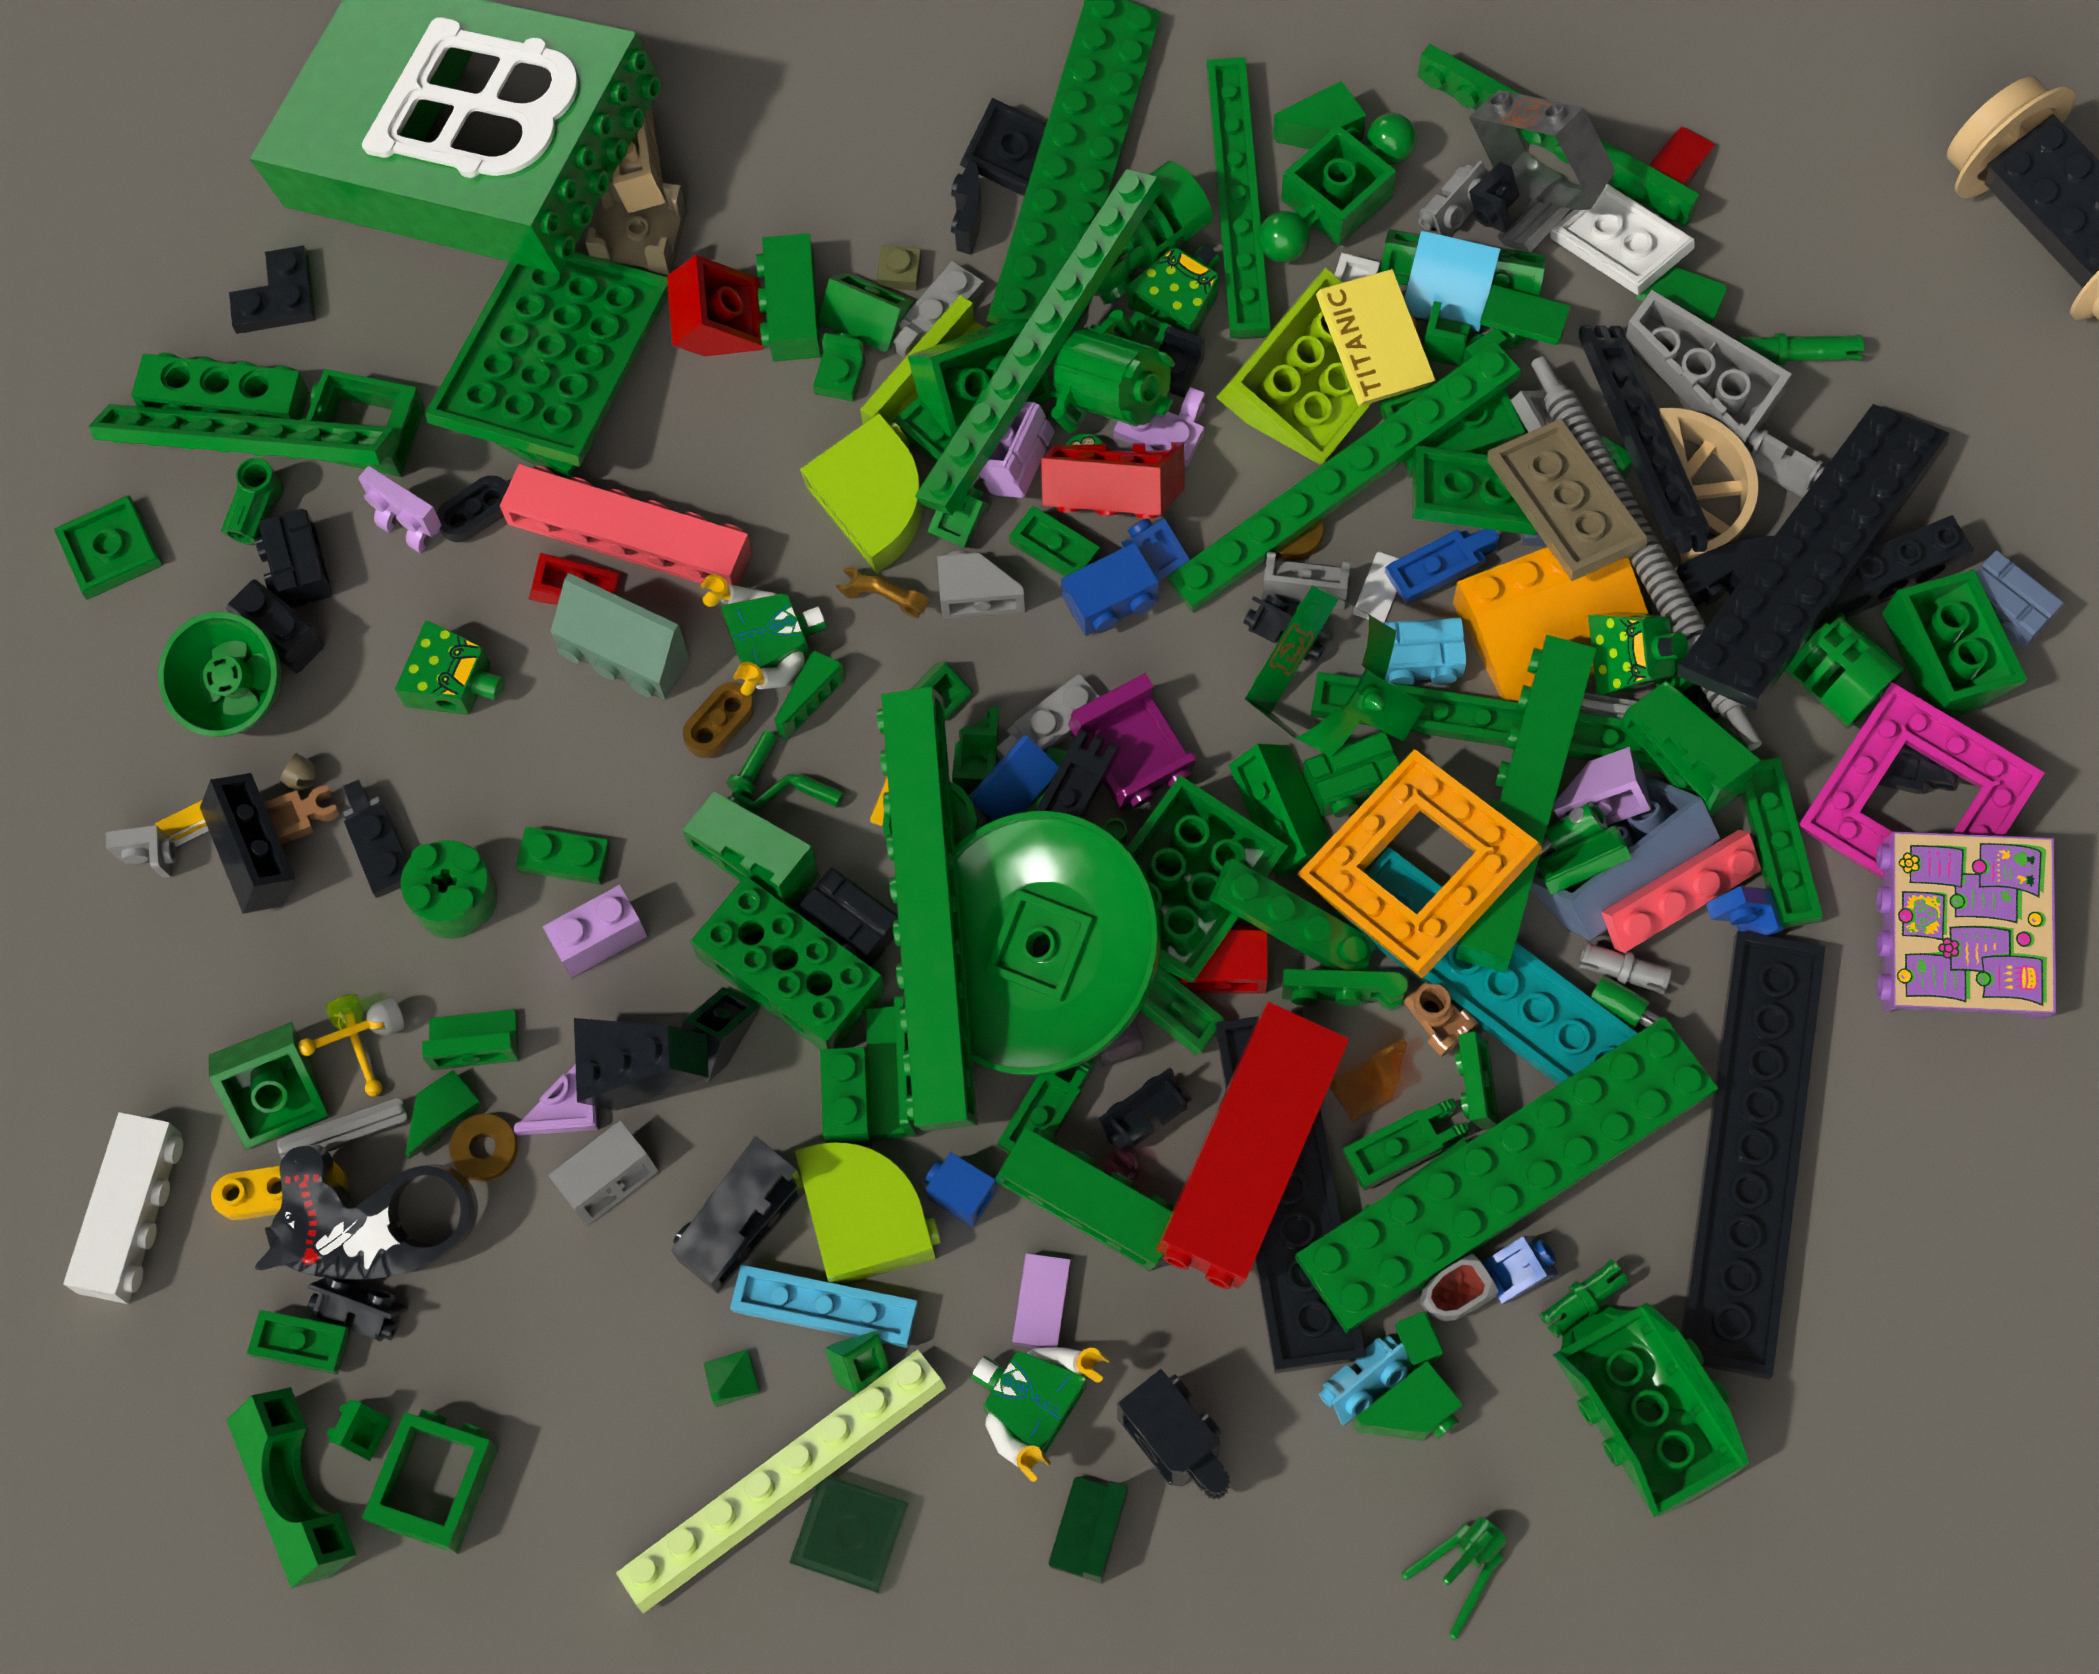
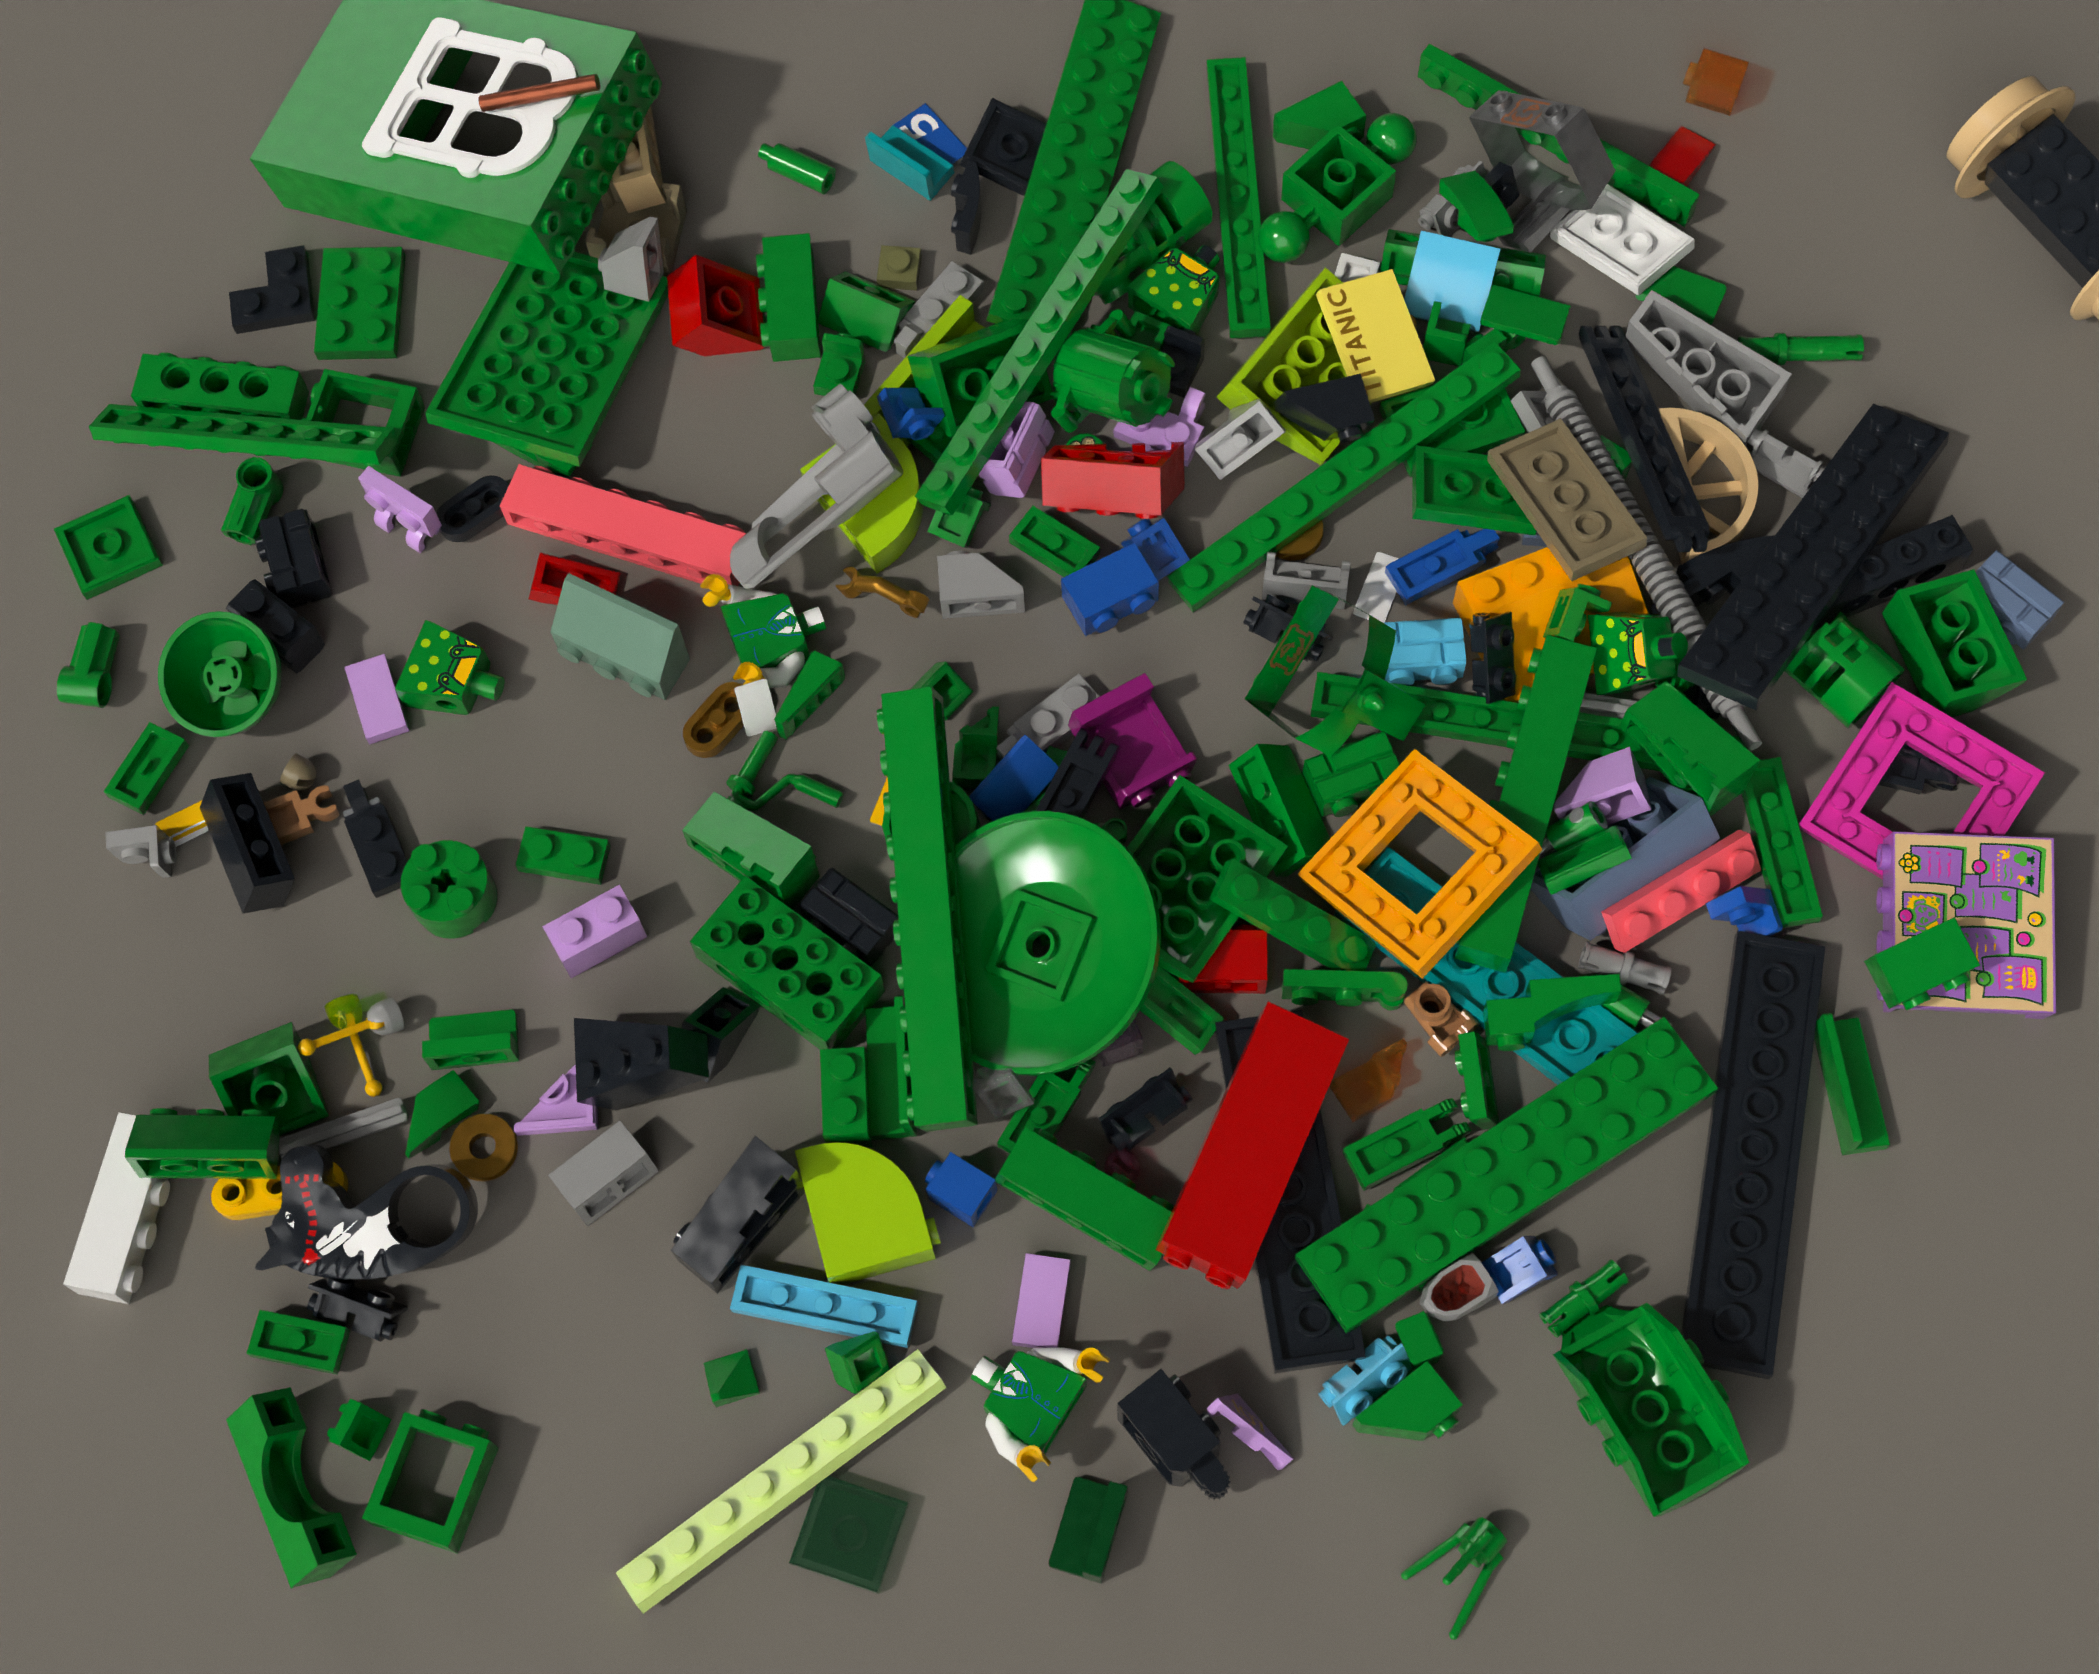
none -> green piece [57,622,120,708]
none -> green plate [103,722,190,815]
none -> green slope [125,1108,280,1179]
none -> green plate [314,247,405,360]
none -> lavender tile [344,654,409,745]
none -> copper bar [478,74,600,112]
none -> light grey slope [598,216,664,302]
none -> light grey panel [730,384,904,589]
none -> white sticker [734,679,776,737]
none -> green cylinder [758,143,836,194]
none -> teal panel [865,125,954,201]
none -> blue bracket [877,388,945,440]
none -> blue sticker [893,103,967,164]
none -> clear slope [973,1067,1035,1119]
none -> light grey slope [1195,399,1285,480]
none -> lavender tile [1206,1393,1294,1470]
none -> black slope [1273,374,1375,443]
none -> green slope [1439,171,1514,242]
none -> black hinge [1469,612,1516,704]
none -> green slope [1483,974,1621,1051]
none -> green bracket [1543,584,1612,641]
none -> clear orange brick [1683,48,1749,116]
none -> green panel [1814,1013,1890,1156]
none -> green brick [1864,917,1980,1011]

